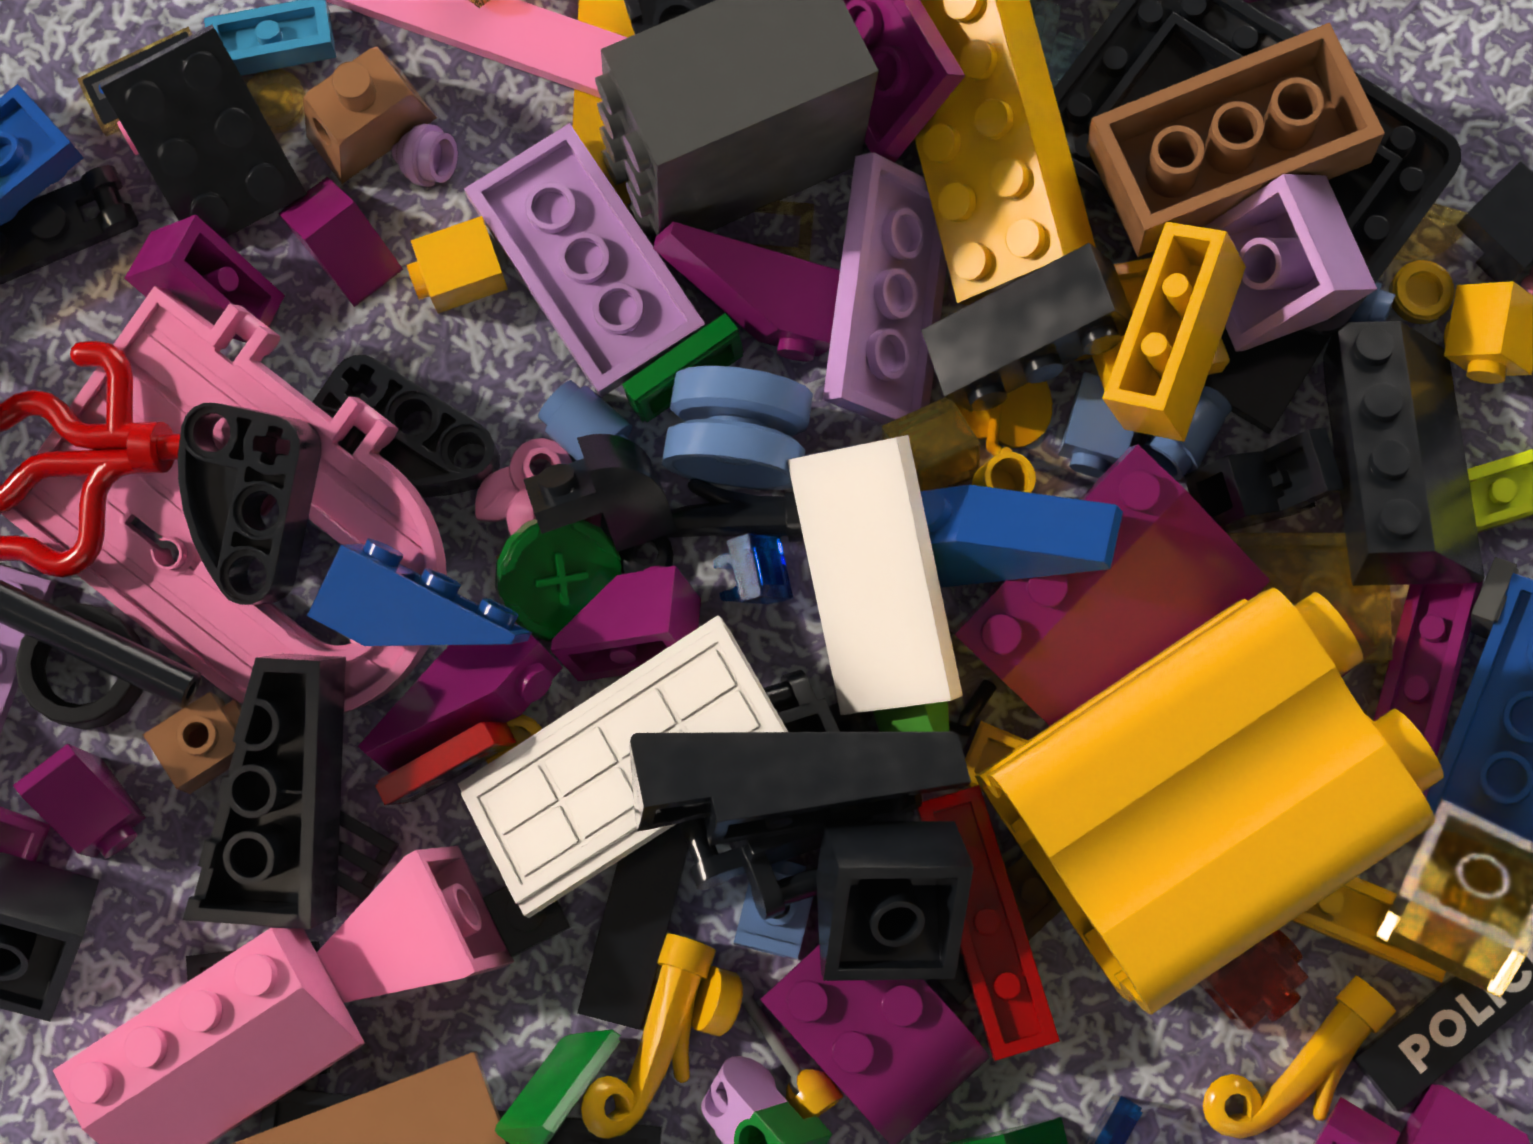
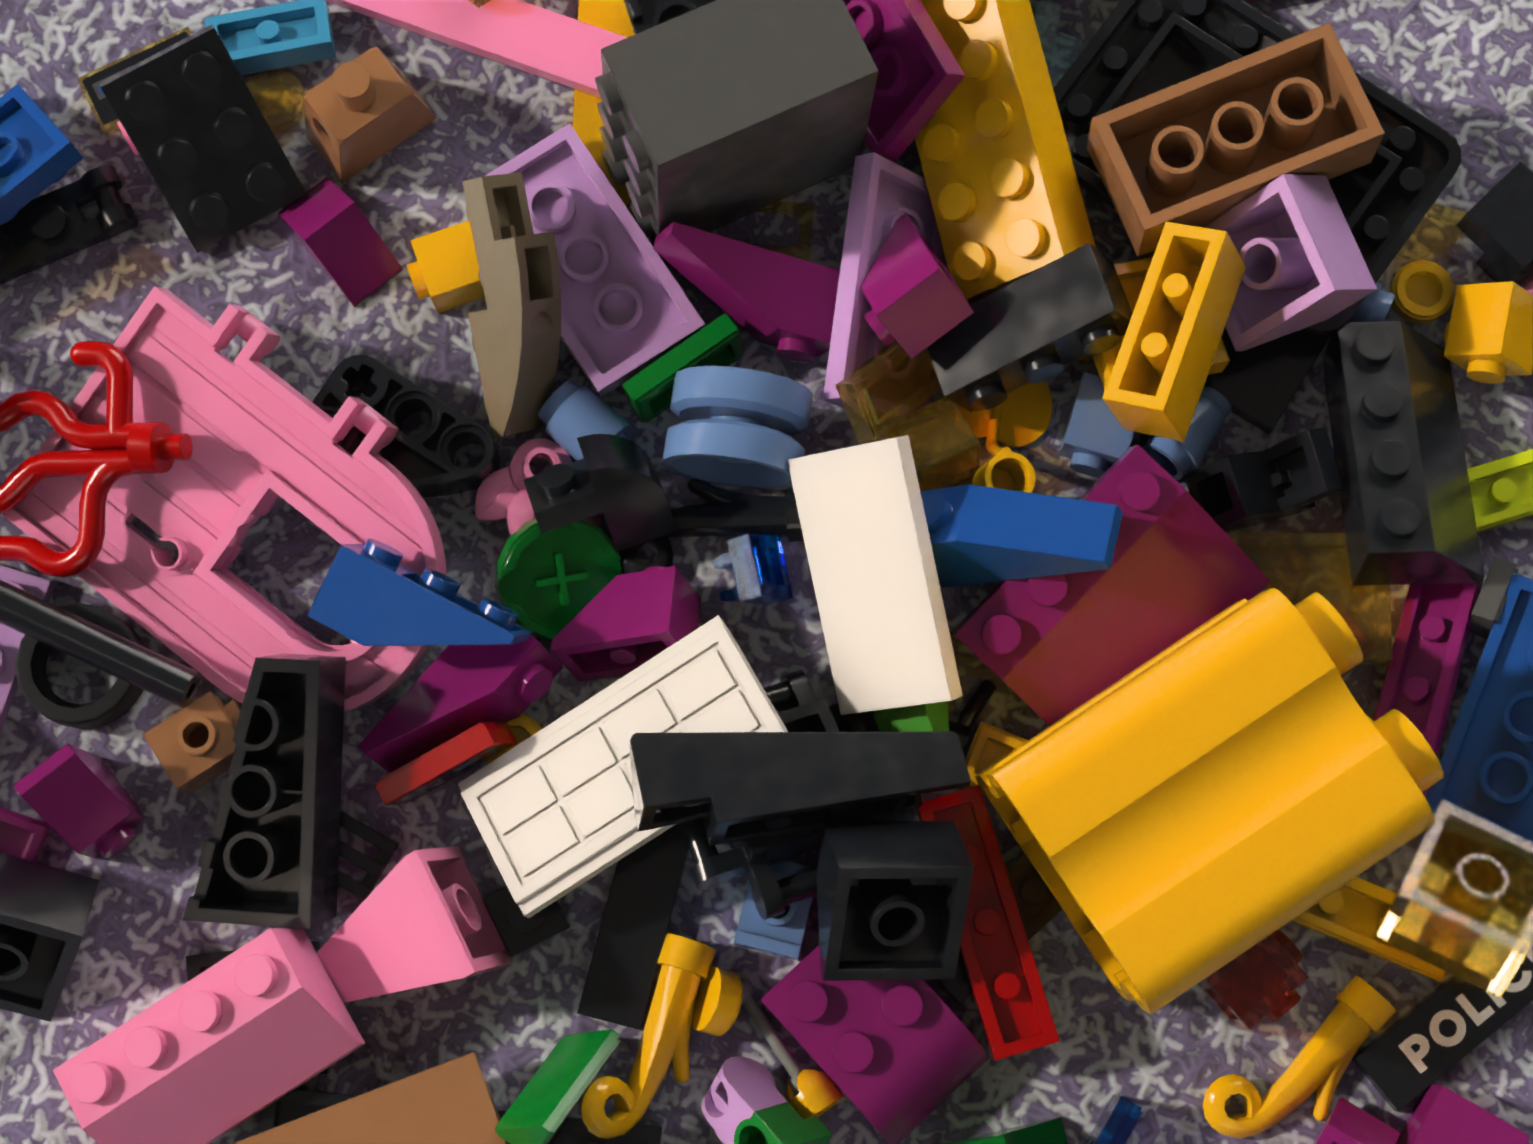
magenta slope [124,215,285,343] -> none
black beam [178,403,321,605] -> none
lavender plate [392,124,458,187] -> none
none -> dark tan slope [462,172,561,439]
none -> clear yellow tile [835,340,941,443]
none -> magenta slope [861,213,974,359]

